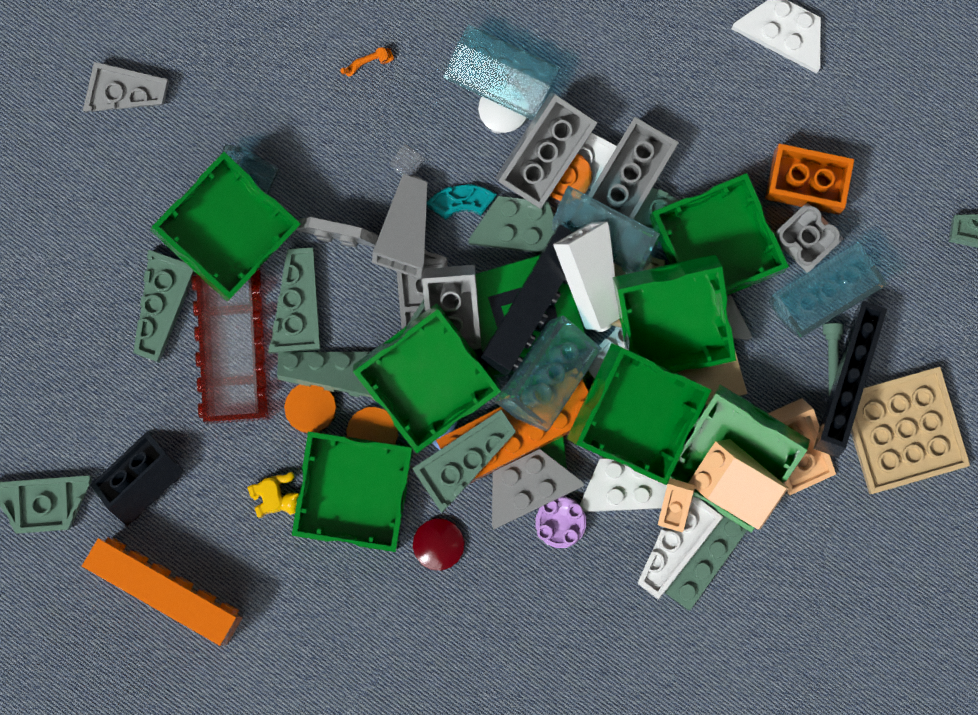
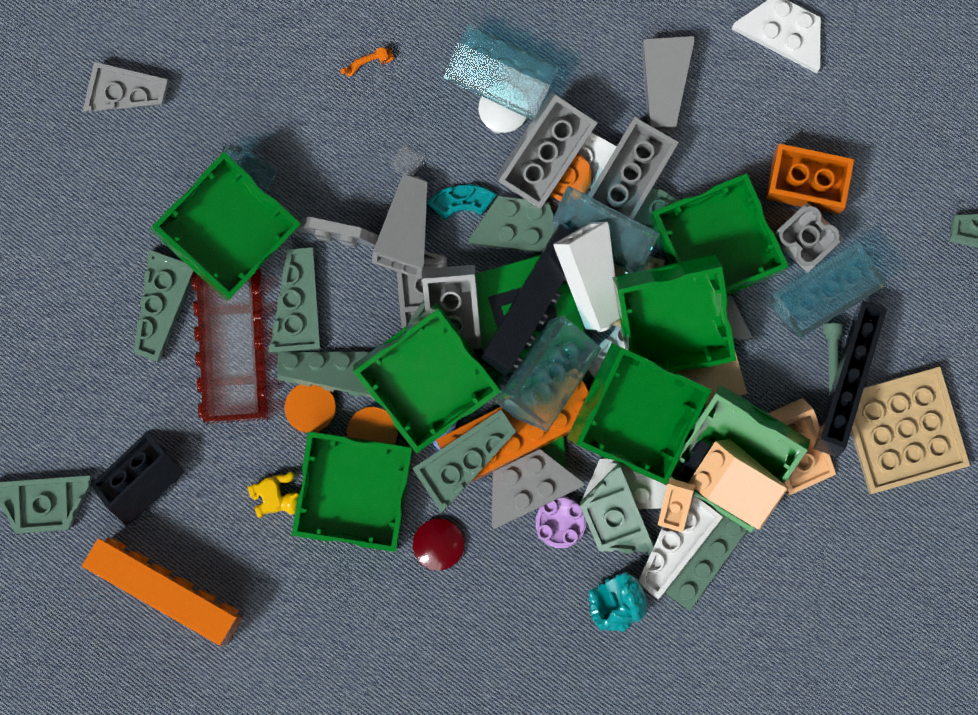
none -> wing [580,464,654,555]
none -> teal hair [588,572,648,632]
none -> light grey slope [641,36,694,136]
none -> black plate [679,438,717,480]

